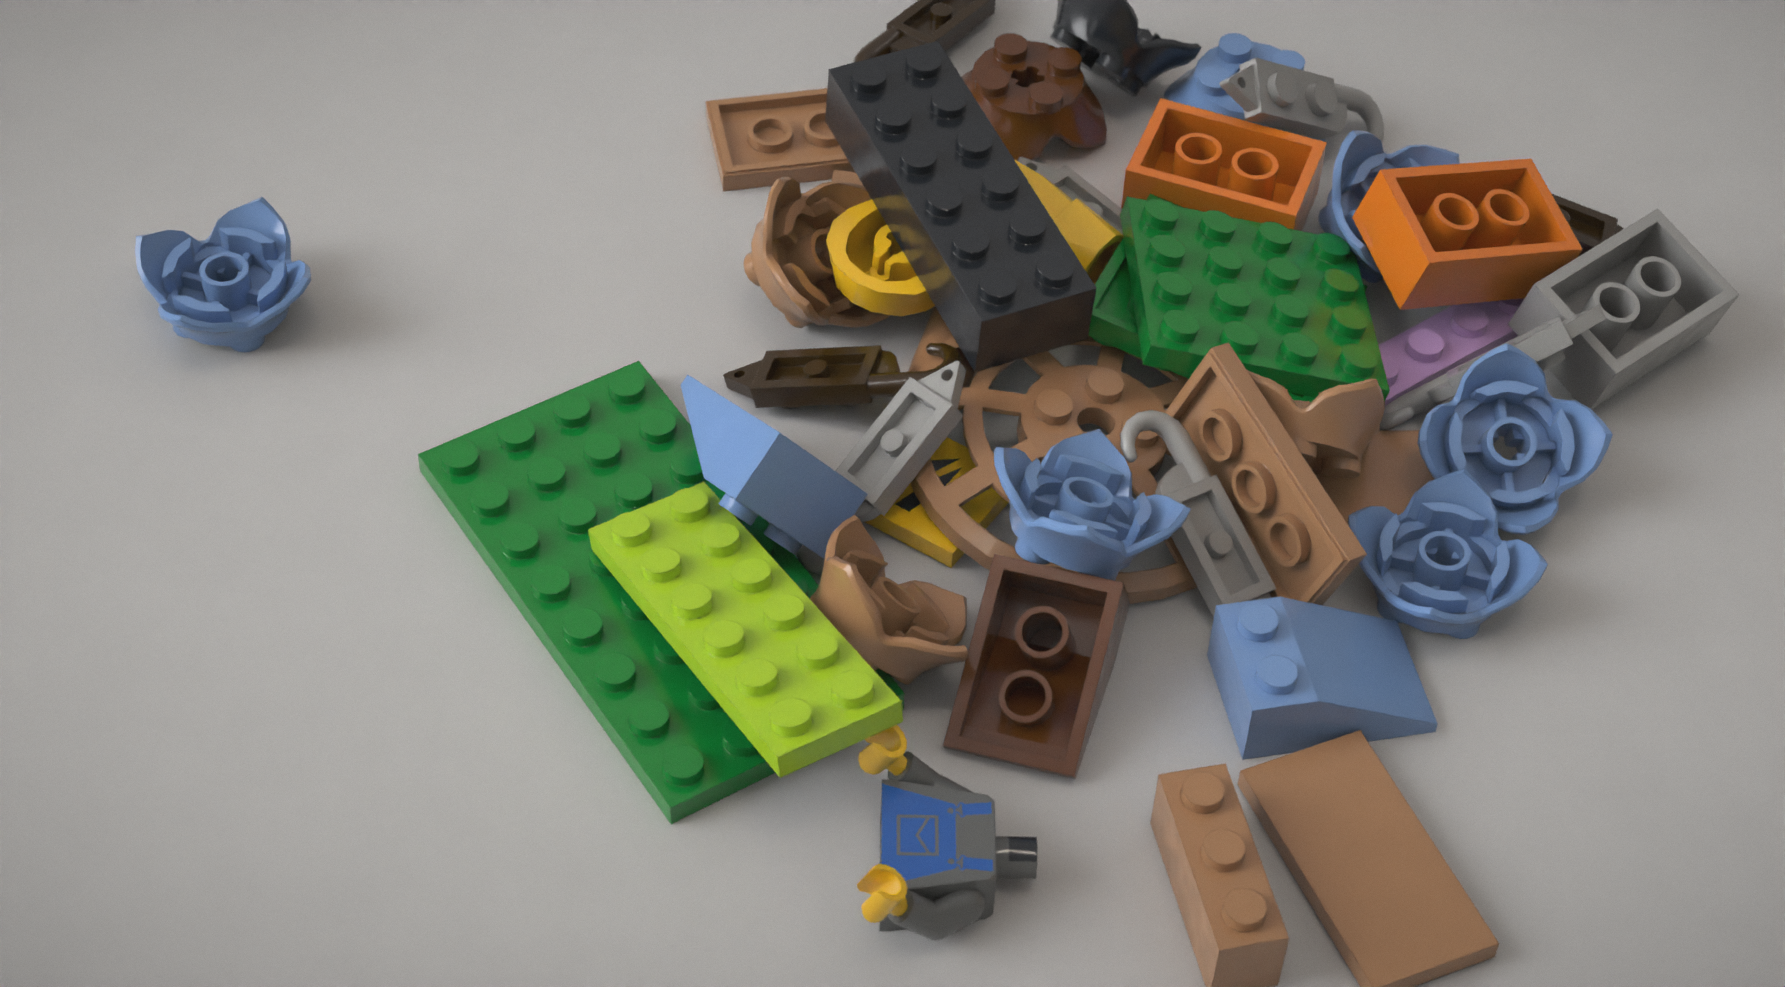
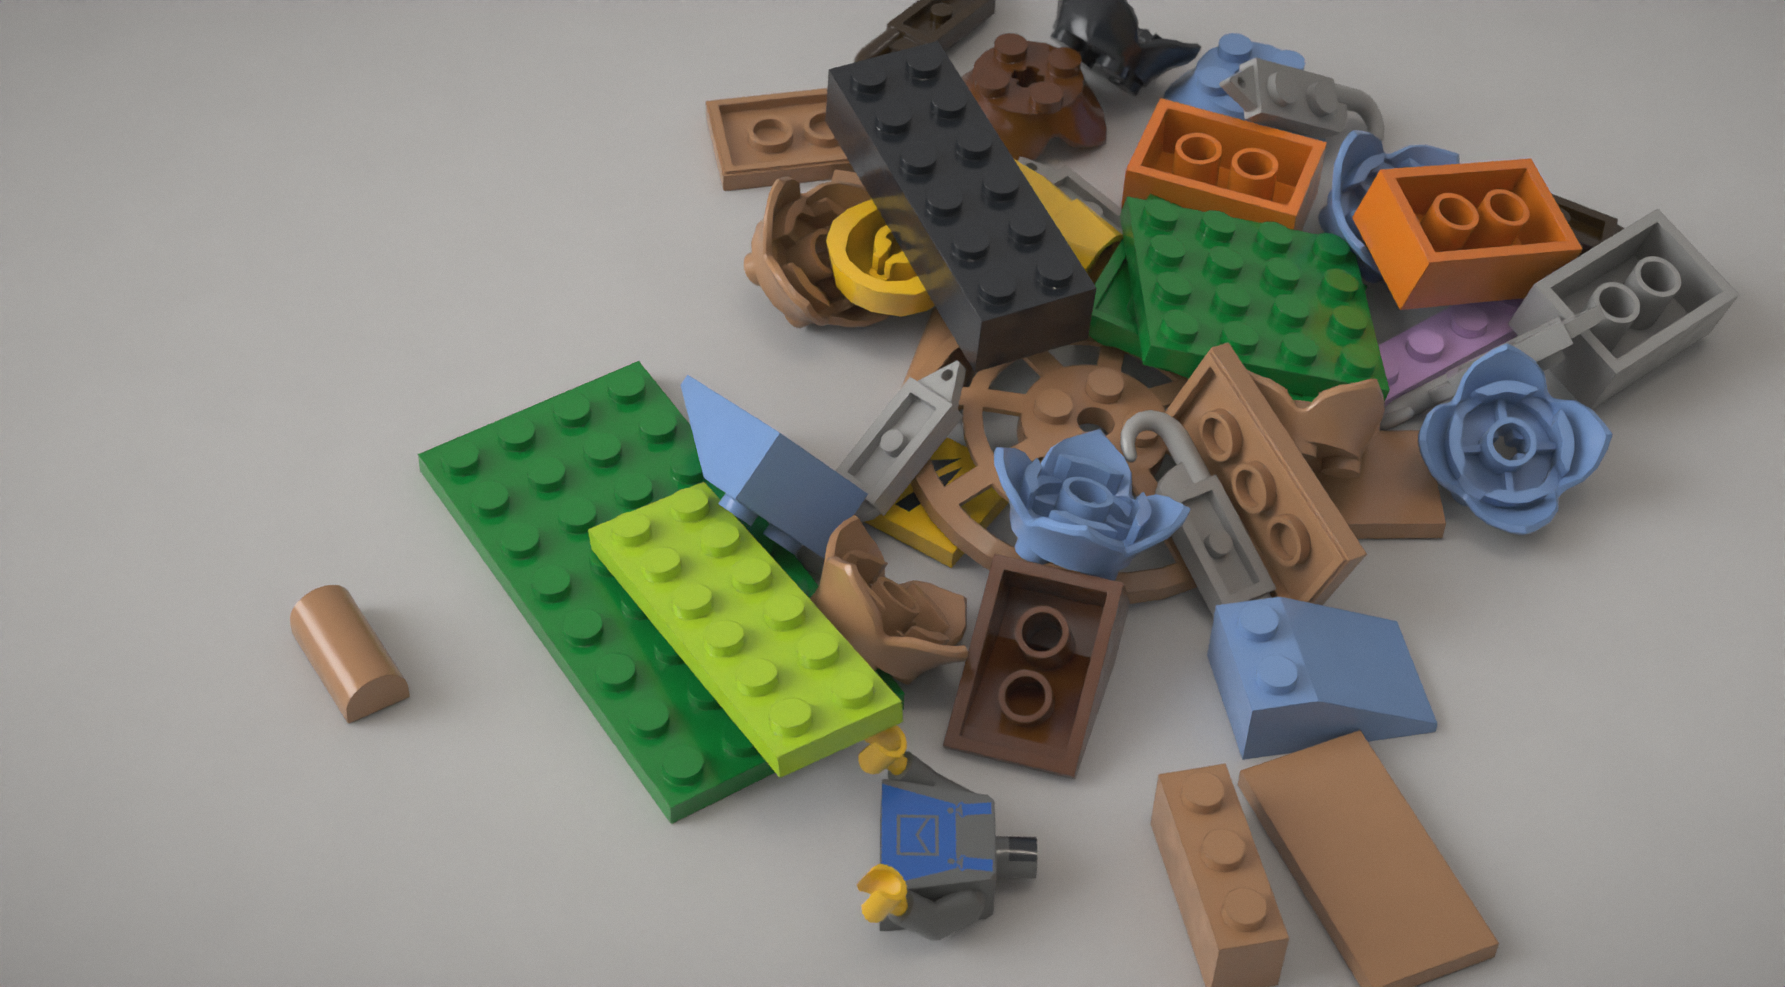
medium blue brick [135,197,312,352] -> none
dark brown plate [723,343,961,409] -> none
medium blue brick [1348,468,1548,639] -> none
none -> medium nougat brick [290,585,410,724]

